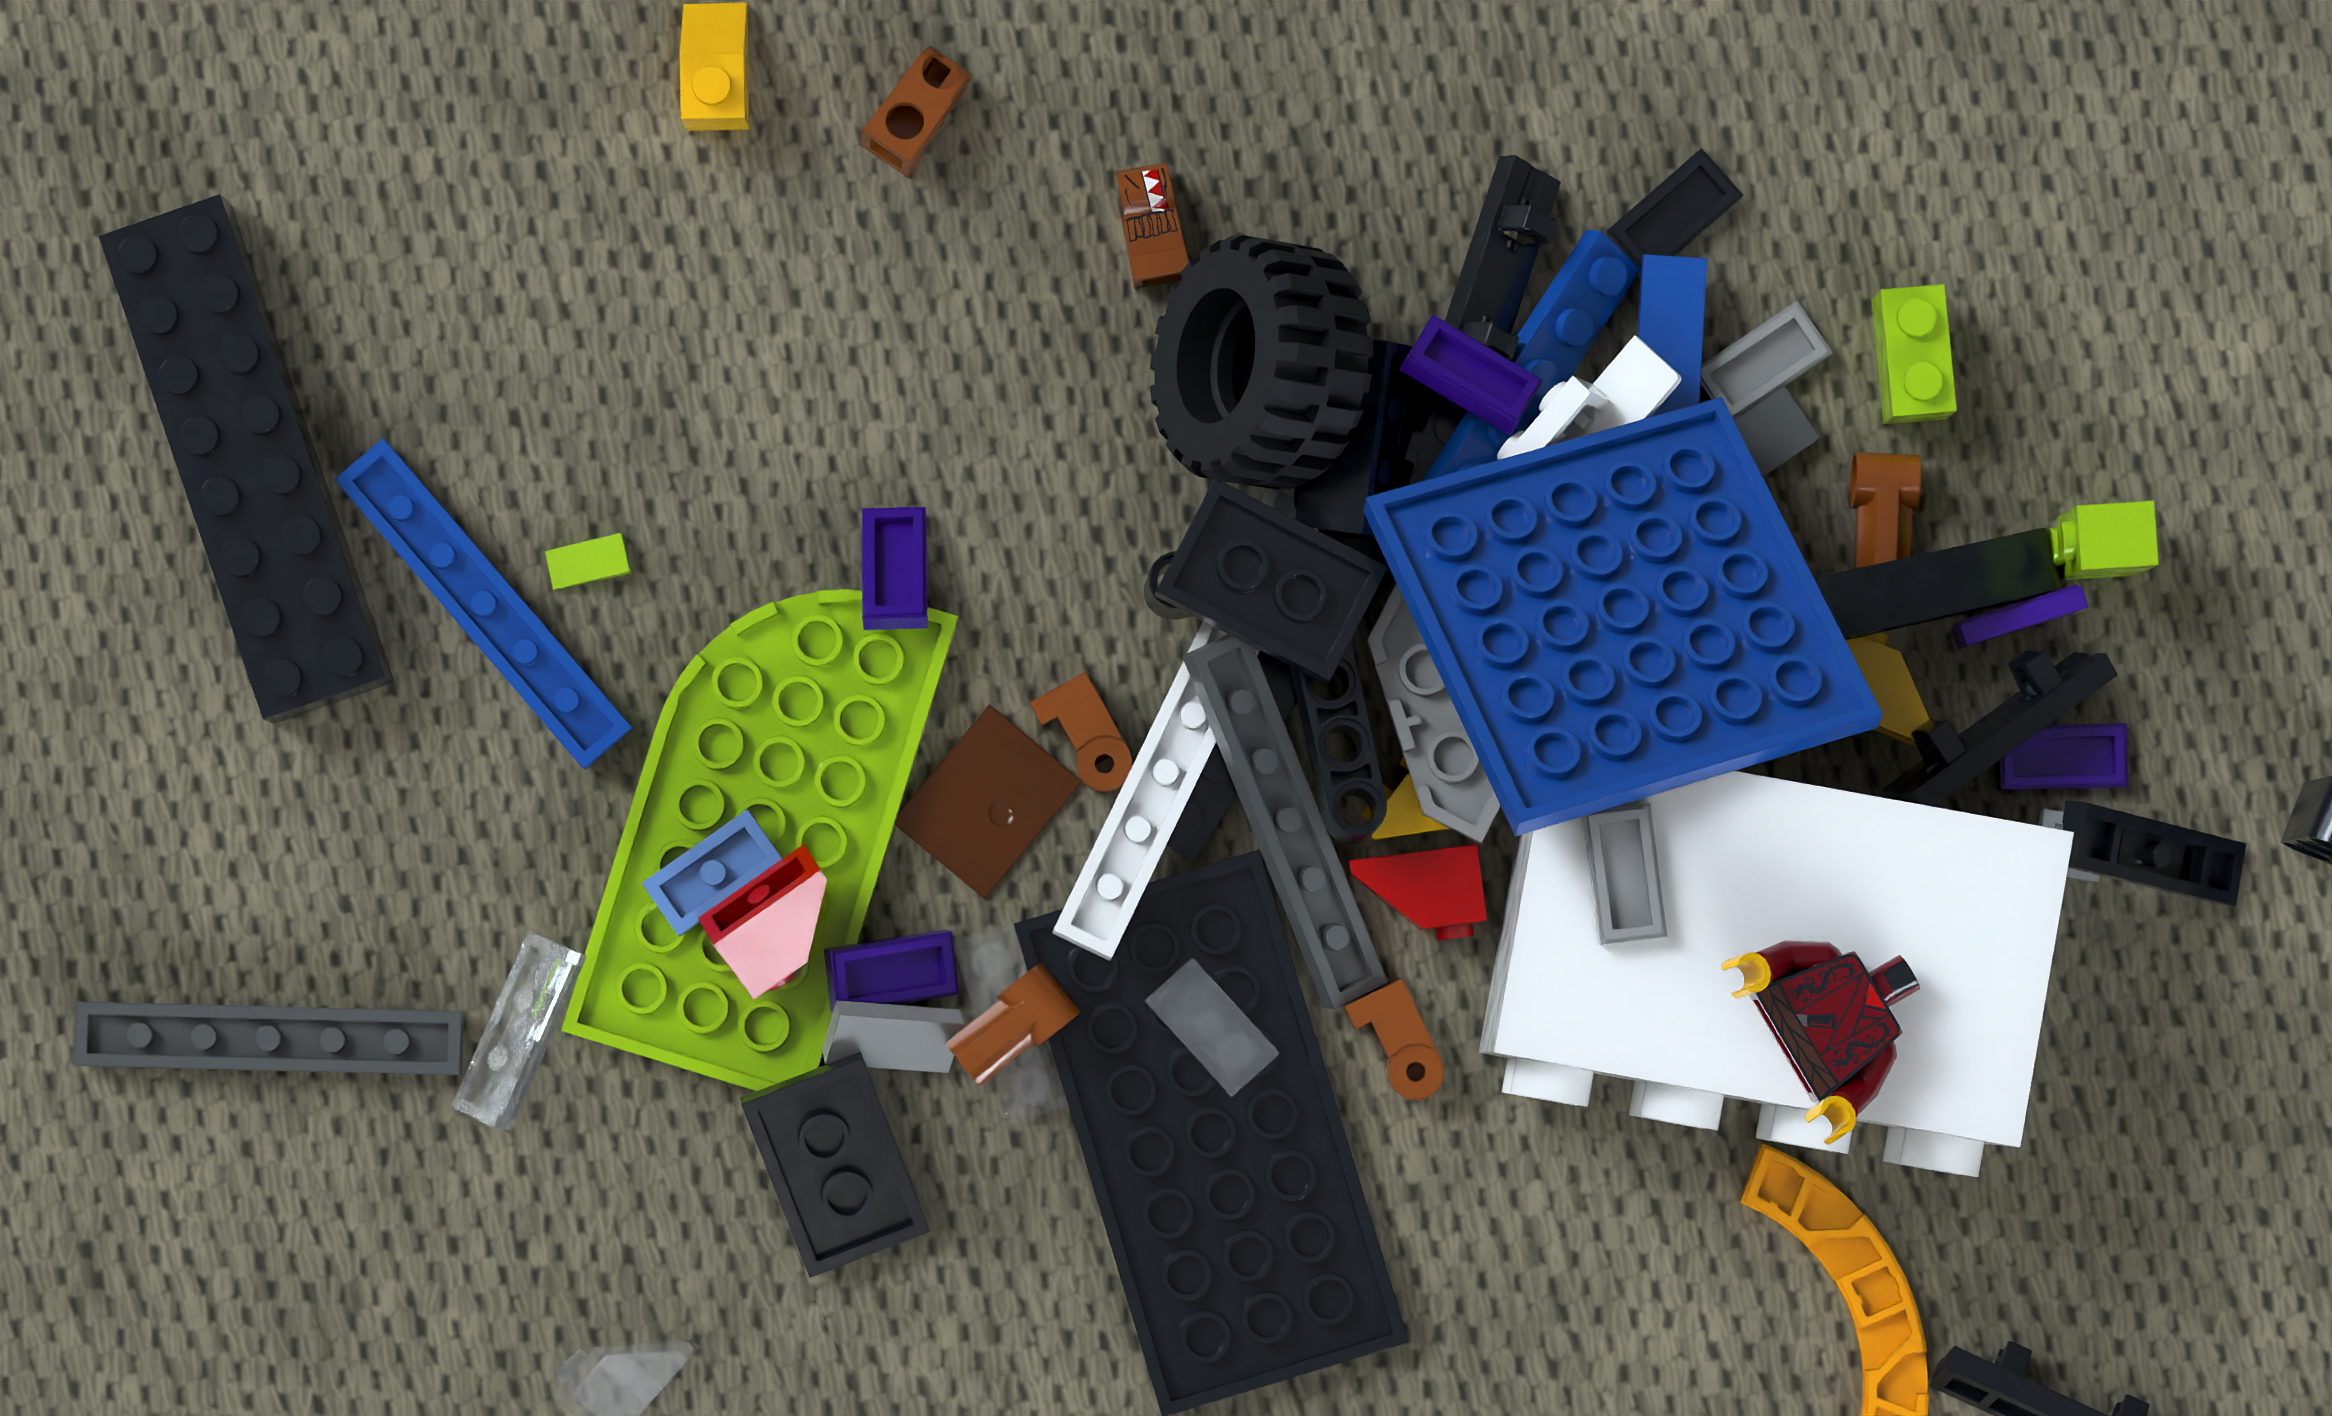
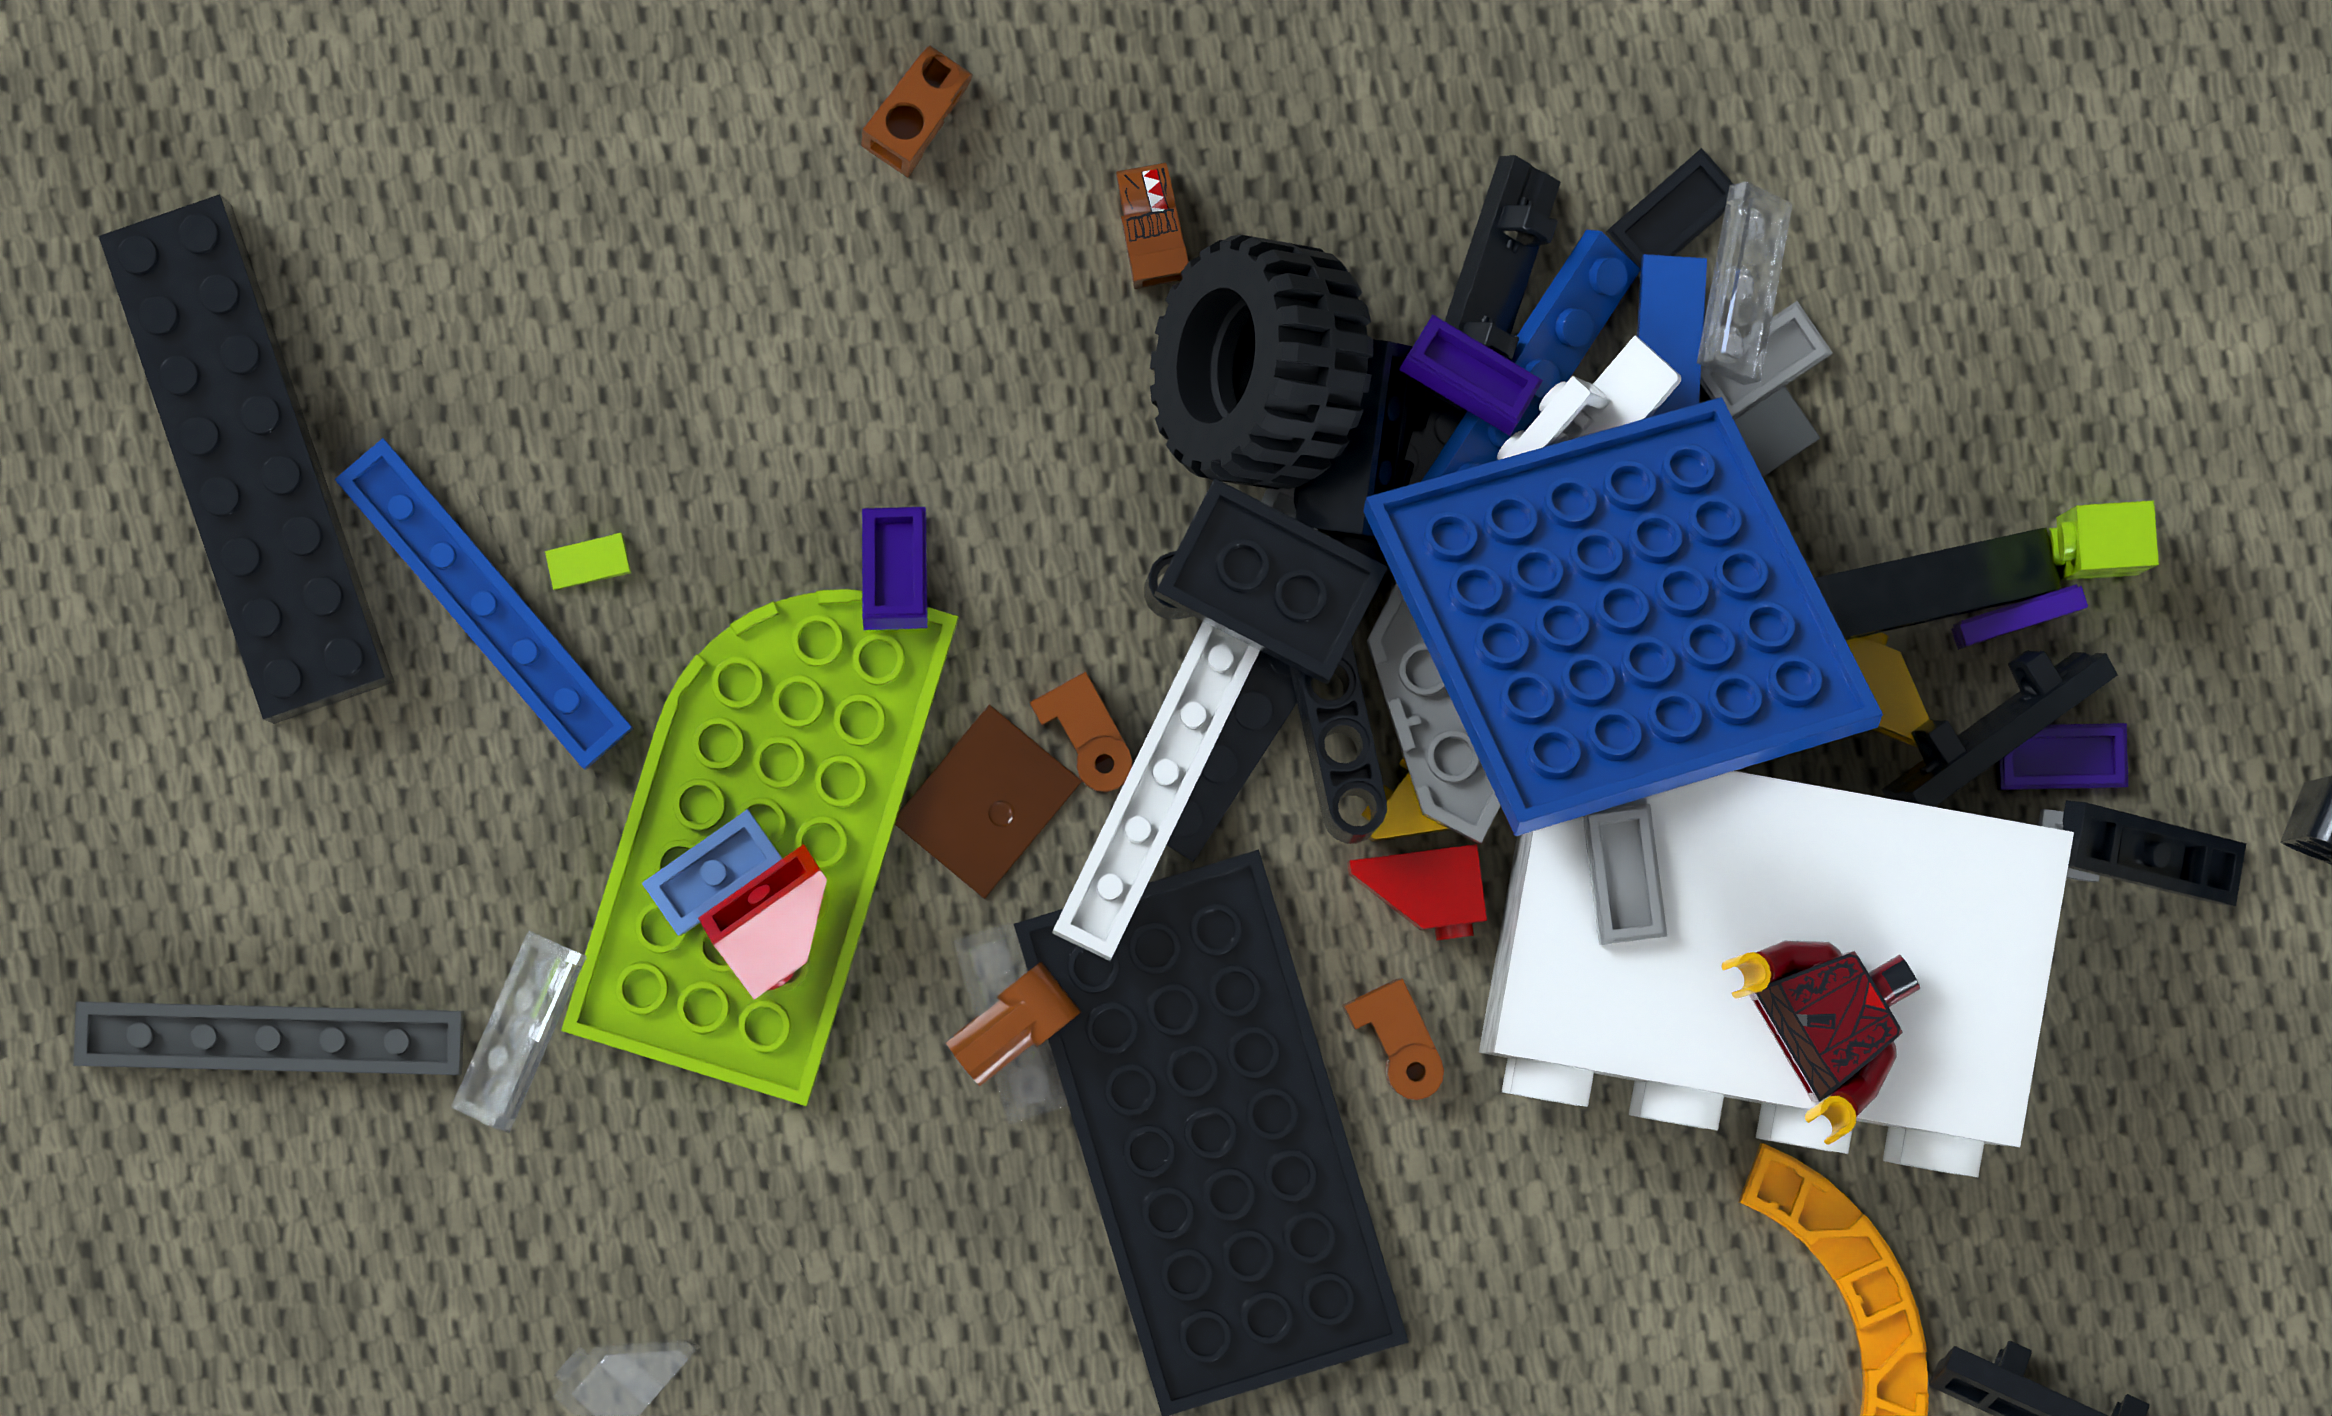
yellow slope [680,2,750,131] -> none
black plate [740,1052,930,1278] -> none
light grey tile [822,1000,964,1073] -> none
dark purple tile [824,929,959,1012] -> none
clear slope [1145,958,1280,1097] -> none
dark grey plate [1182,634,1388,1009] -> none
dark orange piece [1850,452,1921,569] -> none
lime brick [1871,284,1957,425] -> none
none -> clear plate [1697,181,1793,385]

